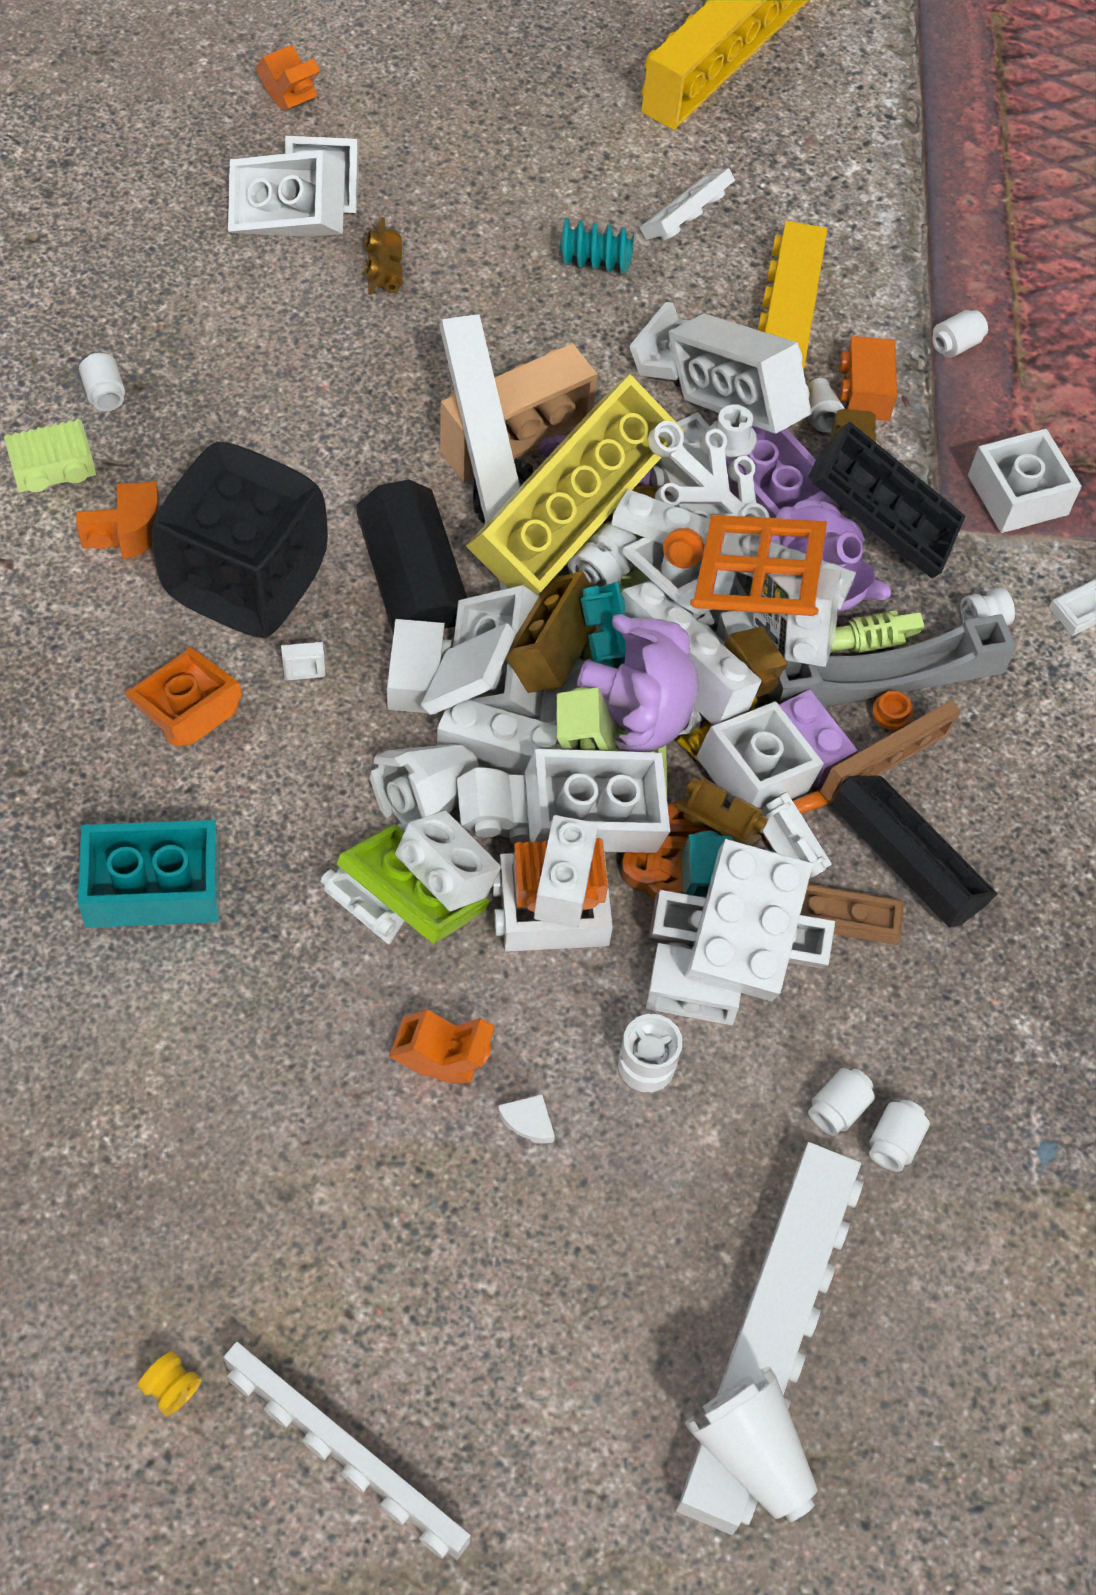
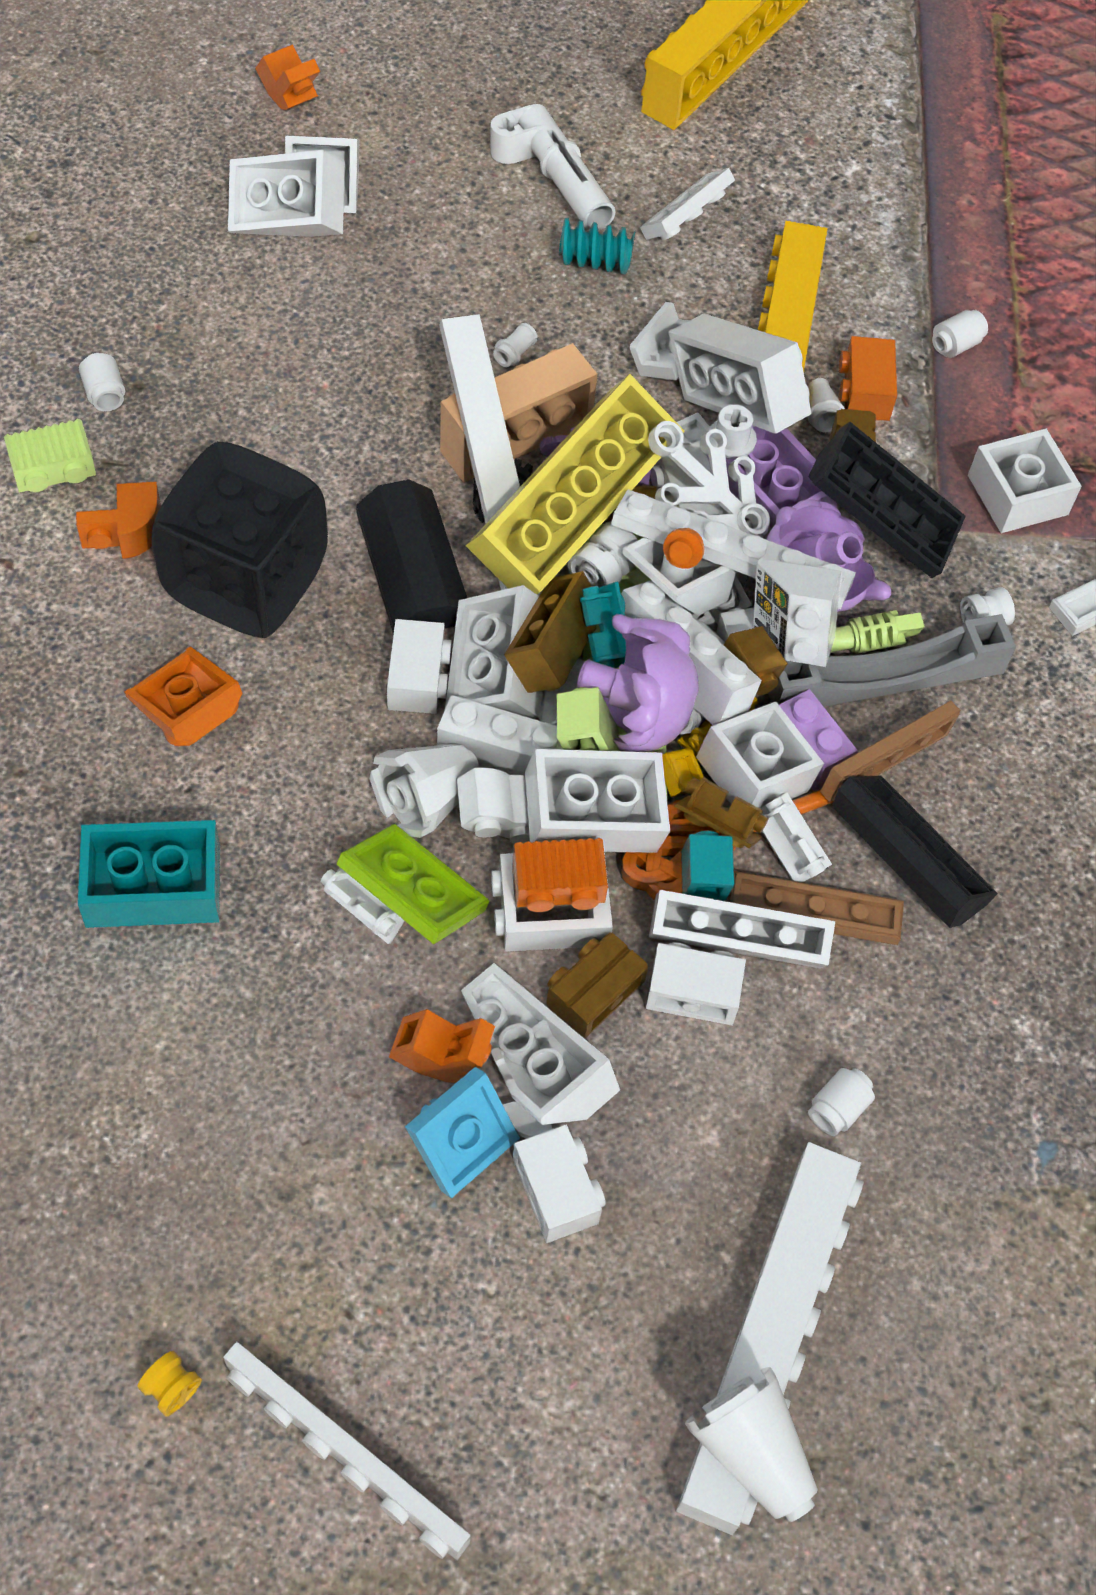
white tile [281,642,325,680] -> none
pearl gold hinge [364,217,403,295] -> none
white brick [395,810,502,912] -> none
white tile [421,623,516,715] -> none
white brick [534,815,598,928] -> none
white wheel [618,1014,682,1092] -> none
white brick [685,839,813,1001] -> none
orange window [690,515,827,616] -> none
white brick [869,1100,930,1172] -> none
orange plate [872,691,913,730] -> none
none -> medium azure tile [405,1067,520,1198]
none -> white wedge [461,963,620,1125]
none -> white piece [490,104,616,231]
none -> white pin [493,323,538,367]
none -> white brick [513,1124,606,1243]
none -> pearl gold brick [546,932,649,1039]
none -> yellow tile [662,747,704,797]

